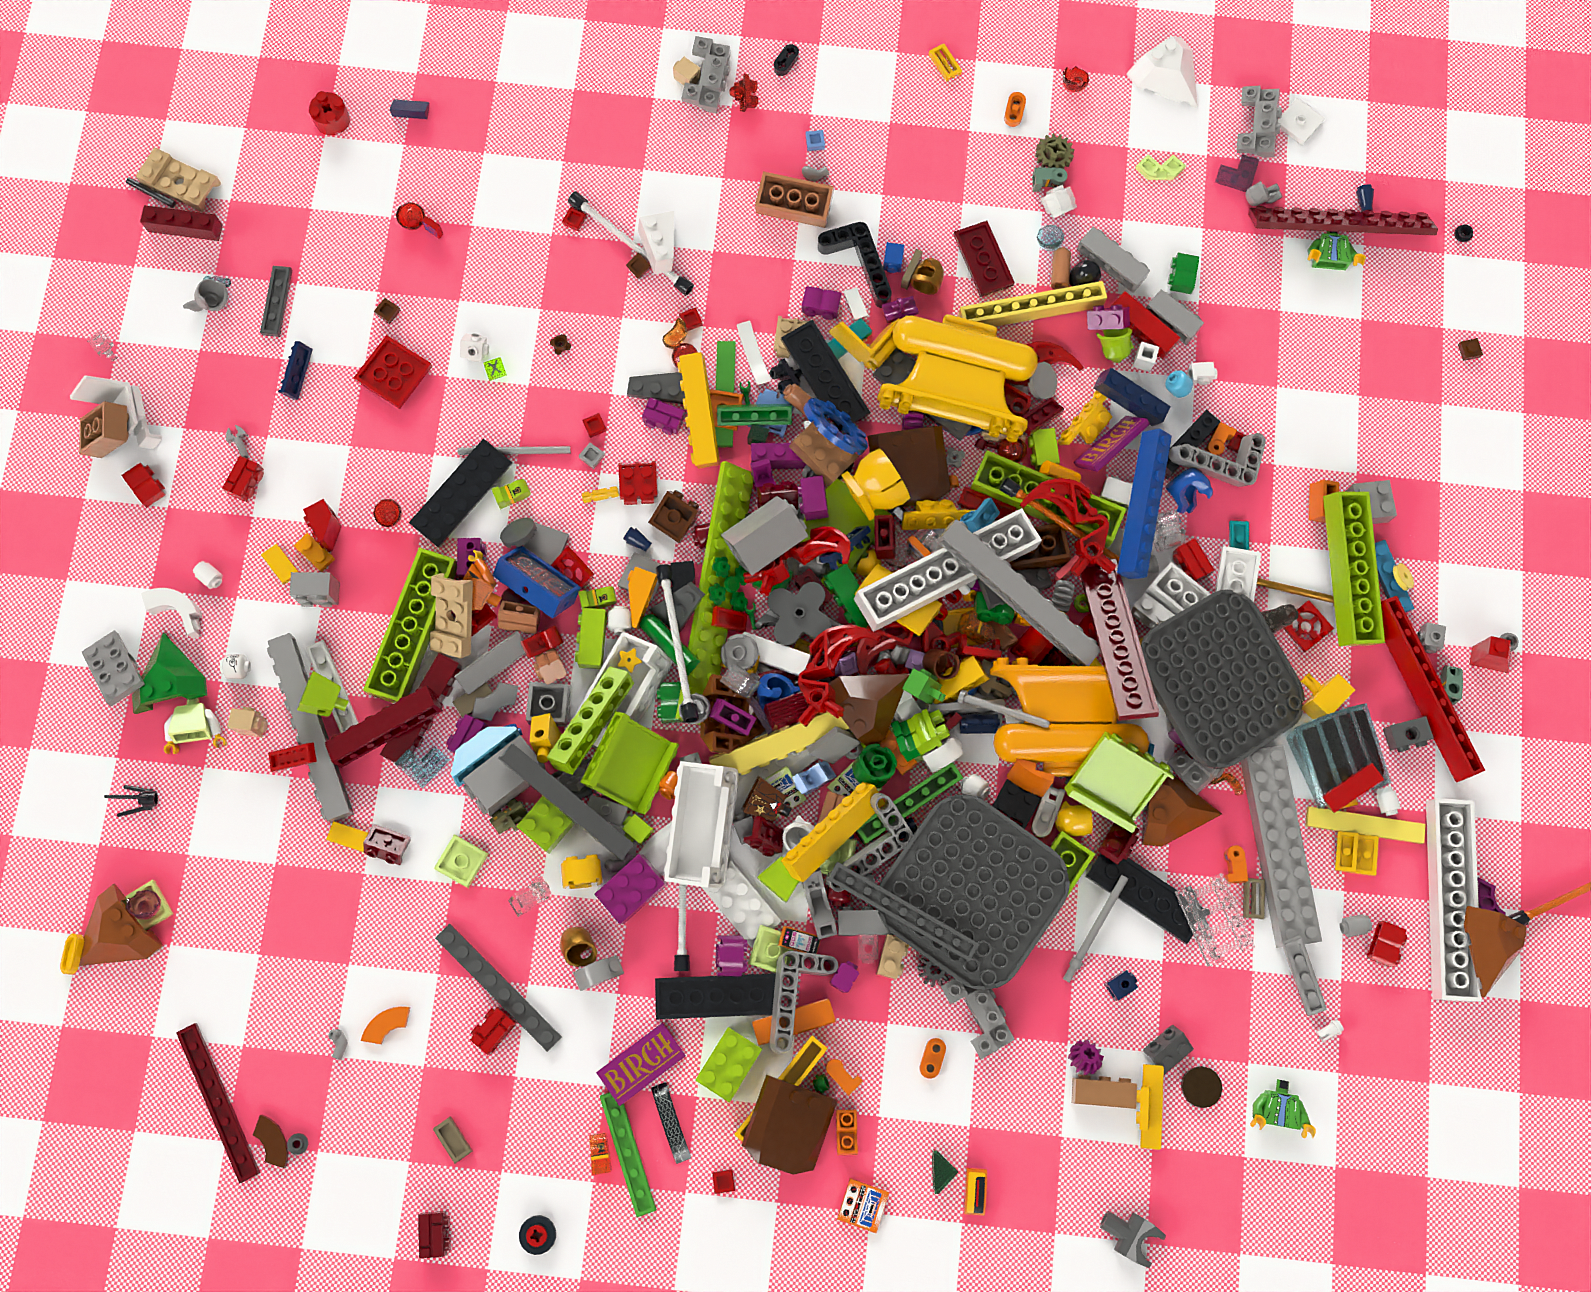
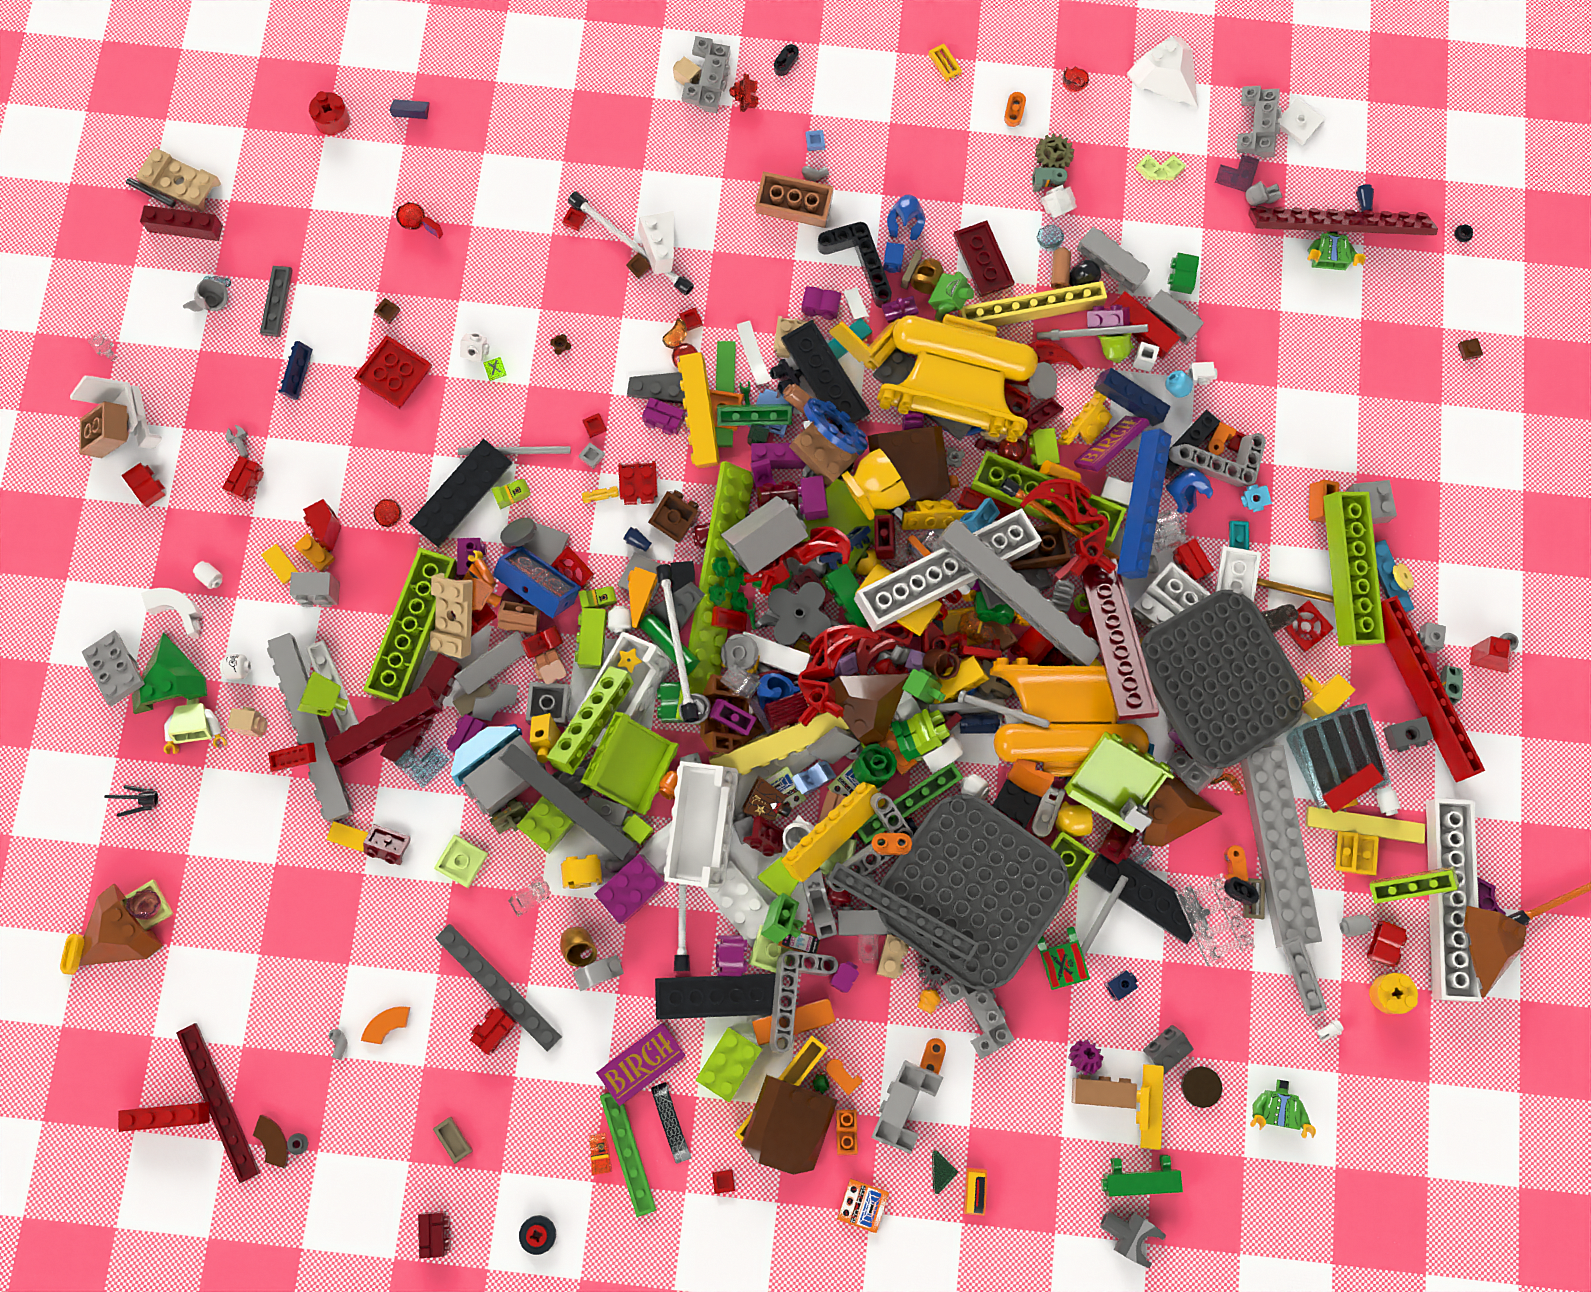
none -> red brick [118,1102,210,1132]
none -> bright green brick [761,893,804,944]
none -> light grey bracket [871,1060,944,1154]
none -> orange plate [872,833,912,855]
none -> blue piece [887,194,926,240]
none -> light orange arm [917,989,941,1015]
none -> bright green torso [928,271,974,323]
none -> light grey bar [1037,324,1148,341]
none -> flag [1037,927,1090,990]
none -> green brick [1101,1155,1183,1197]
none -> brick [1119,797,1153,832]
none -> clear light blue tile [1134,847,1153,865]
none -> black plate [1224,877,1259,906]
none -> medium azure brick [1241,484,1272,512]
none -> lime brick [1369,867,1459,904]
none -> yellow brick [1369,973,1418,1014]

